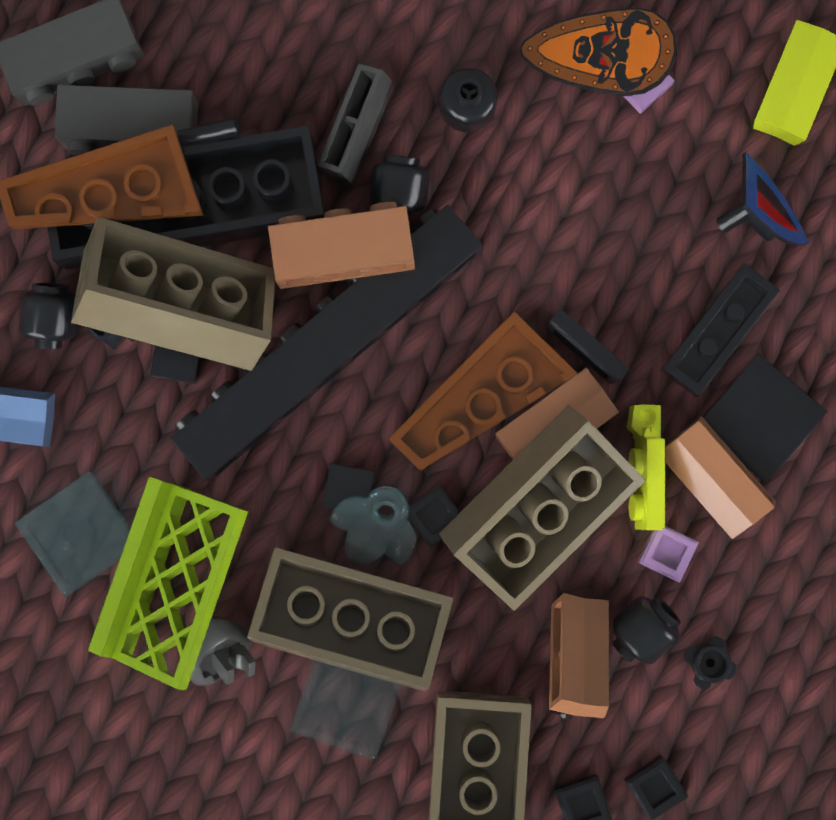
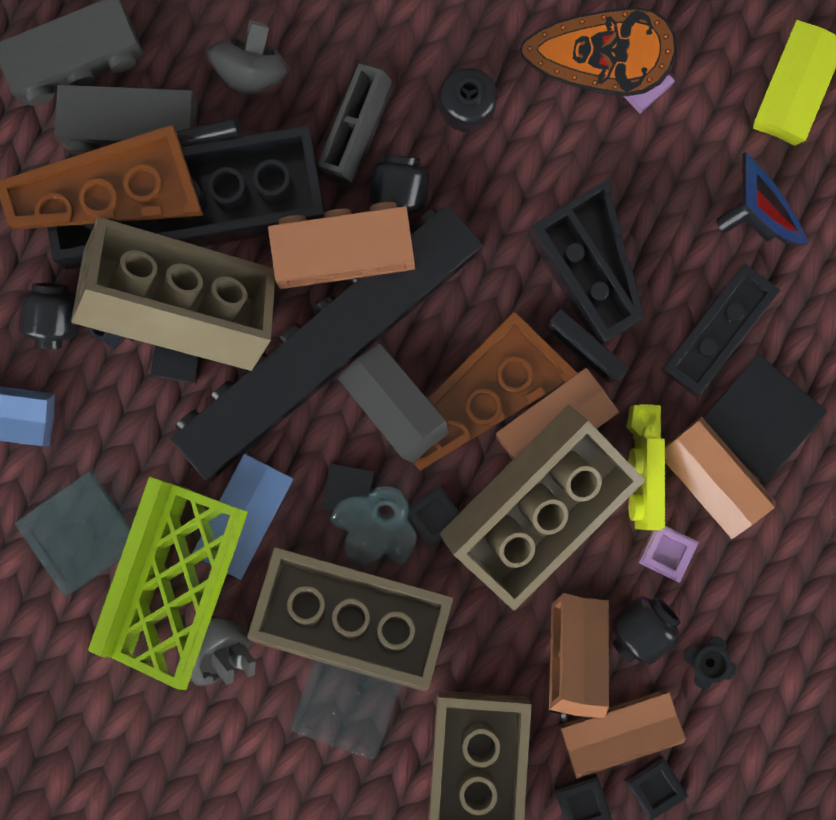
none -> medium blue piece [192,454,293,580]
none -> dark grey piece [207,19,290,94]
none -> dark grey piece [338,343,449,463]
none -> black wedge [528,178,644,345]
none -> nougat piece [558,689,686,779]

